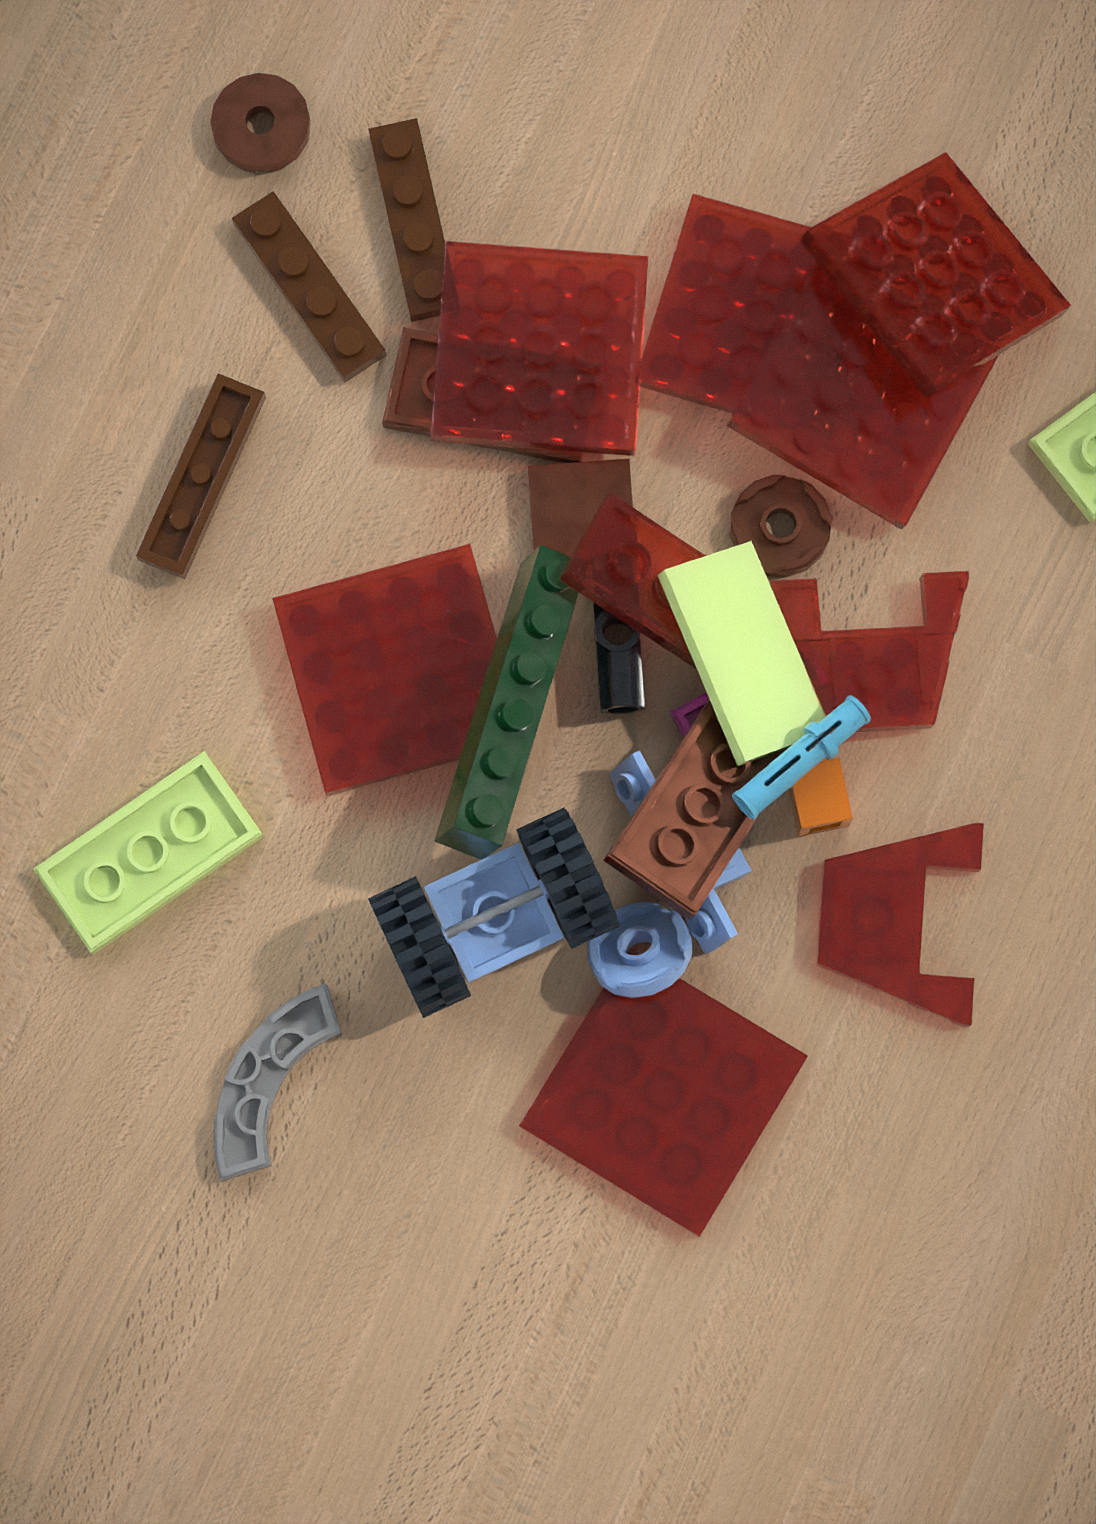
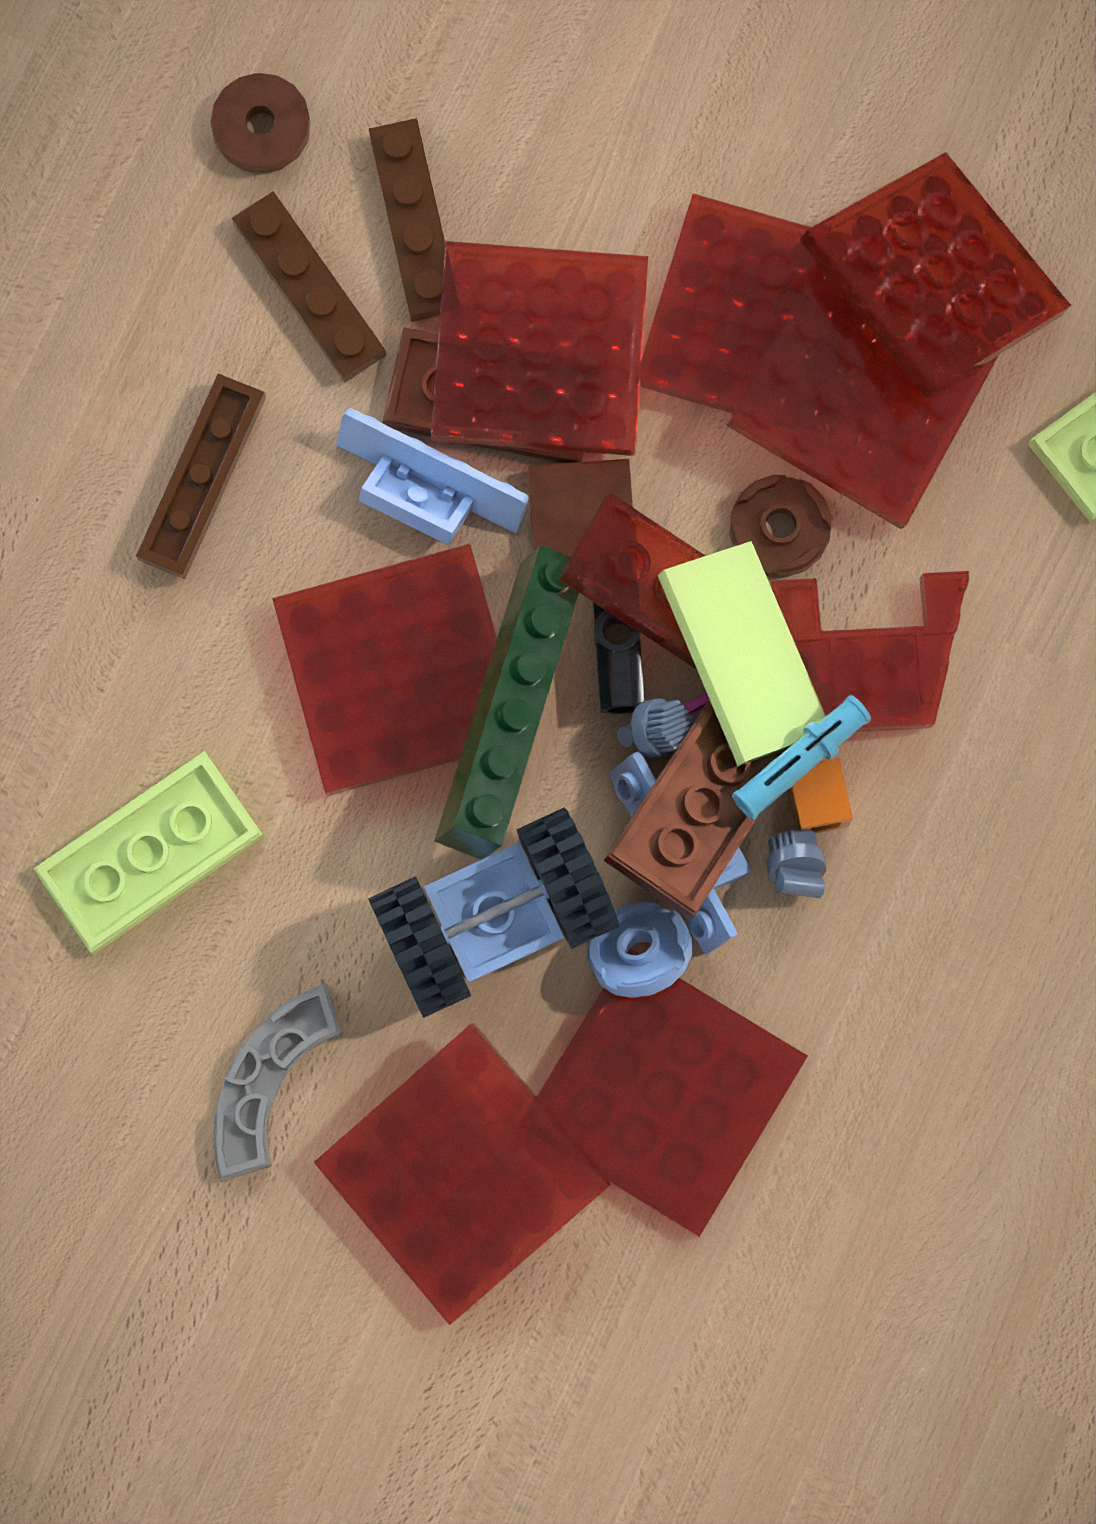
clear red wing [816,823,984,1027] -> none
none -> clear red plate [314,1023,612,1325]
none -> light blue bracket [336,408,529,545]
none -> sand blue piece [617,699,693,758]
none -> sand blue piece [766,829,826,898]

